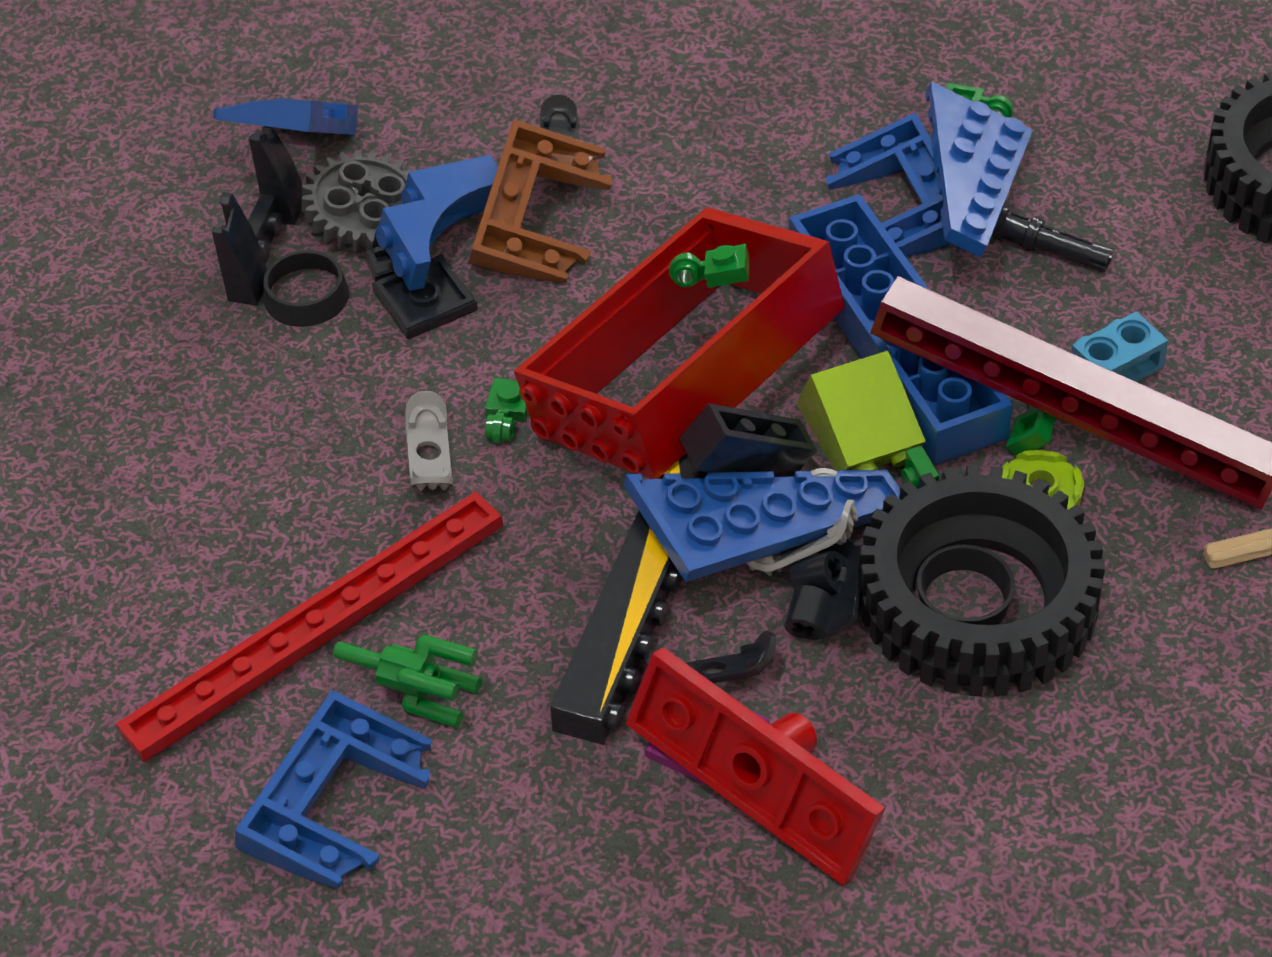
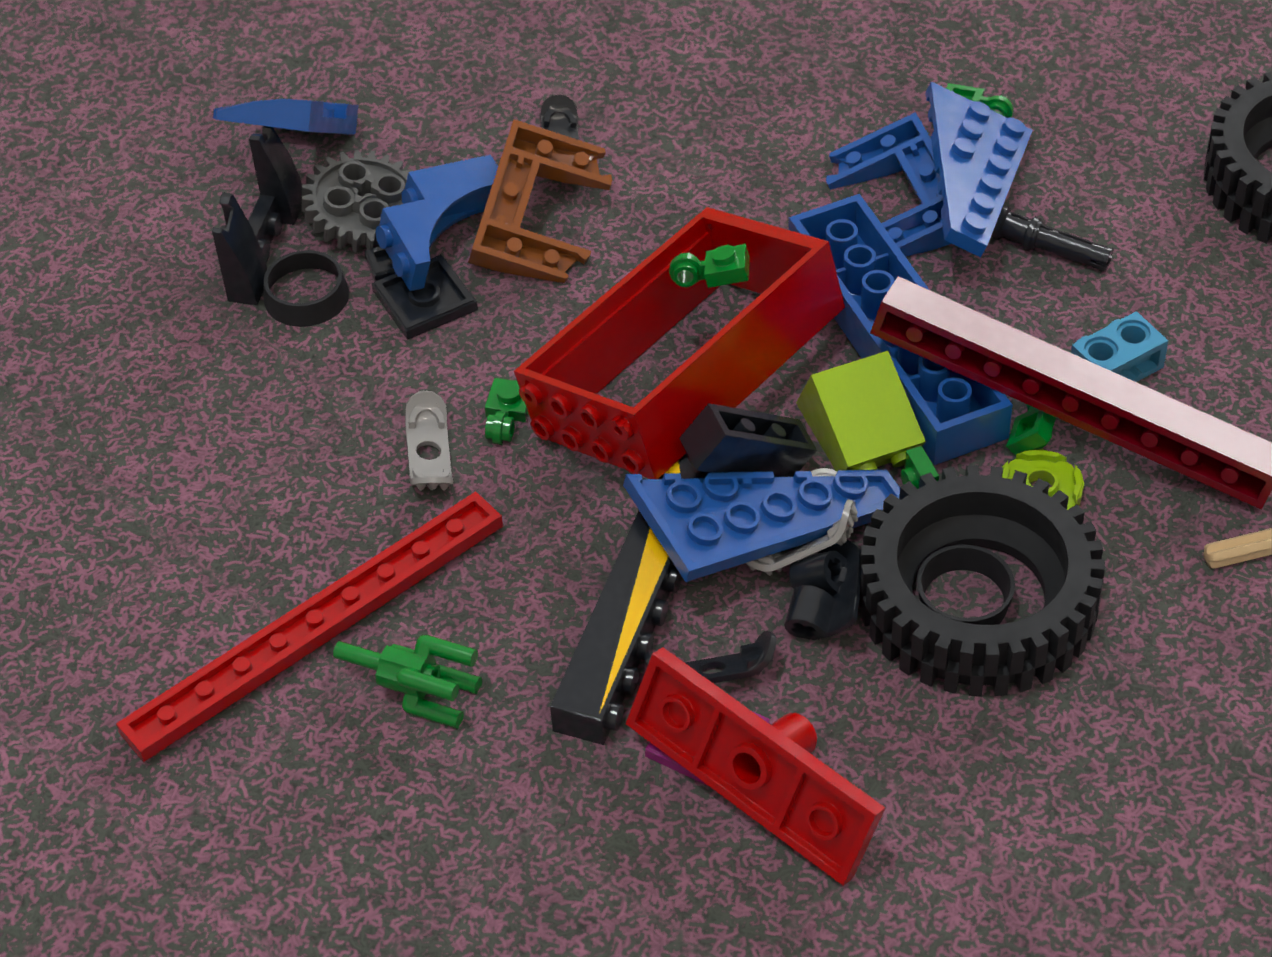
blue wedge [235,690,431,888] -> none

